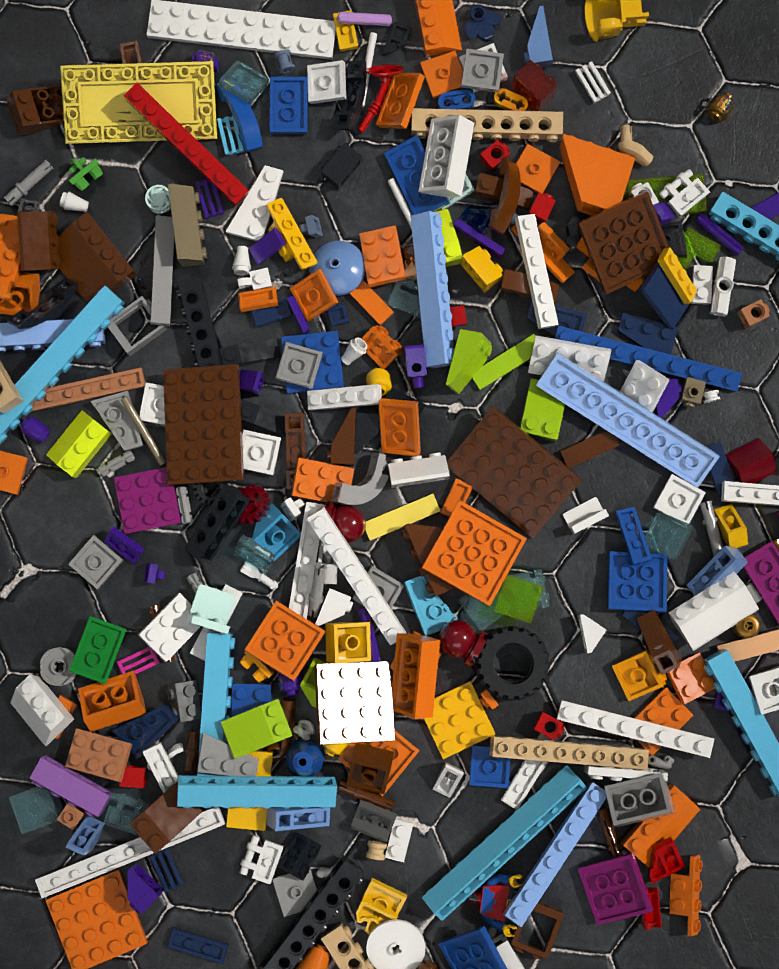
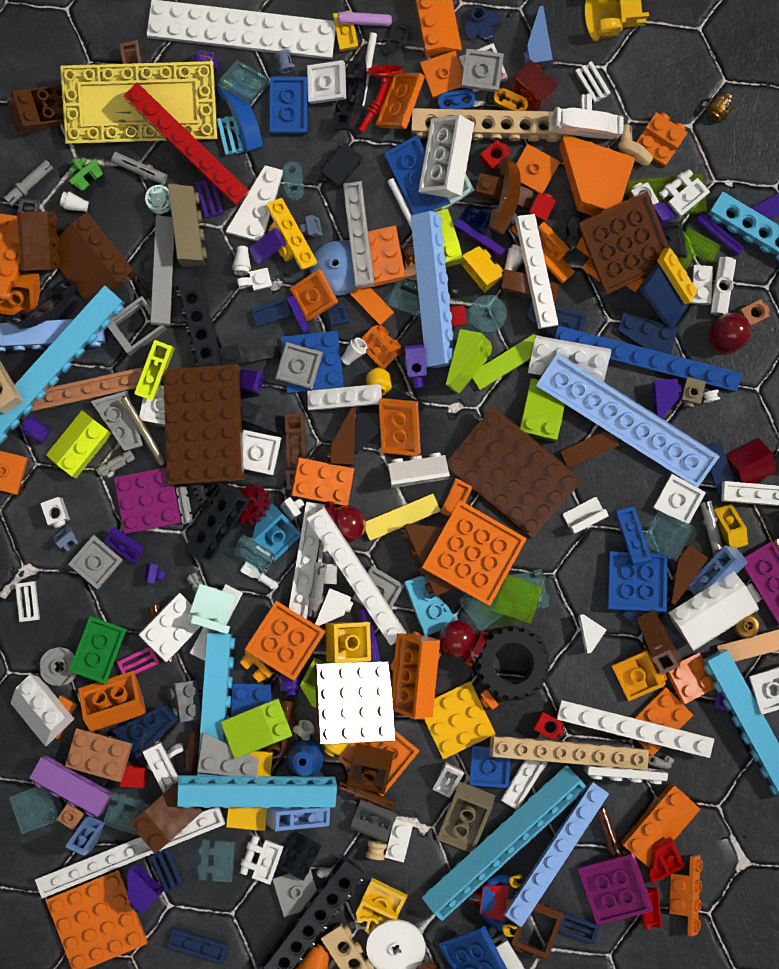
orange tile [238,287,278,312] -> none
light grey arch [331,453,388,505] -> none
light grey slope [604,773,676,827] -> none
white plate [620,360,670,412] -> none
none -> white tile [15,581,40,622]
none -> white brick [40,497,70,528]
none -> sand blue tile [53,524,78,551]
none -> light grey pin [111,152,168,185]
none -> neon yellow slope [134,340,175,401]
none -> clear light blue plate [198,839,235,882]
none -> clear light blue plate [283,161,304,200]
none -> light grey tile [343,181,375,289]
none -> dark tan slope [437,781,495,852]
none -> clear light blue plate [469,295,507,334]
none -> white cone [504,244,523,271]
none -> white piece [549,94,623,140]
none -> dark blue tile [558,912,600,944]
none -> orange plate [637,112,688,167]
none -> reddish brown slope [668,544,708,605]
none -> dark red tile [709,312,751,354]

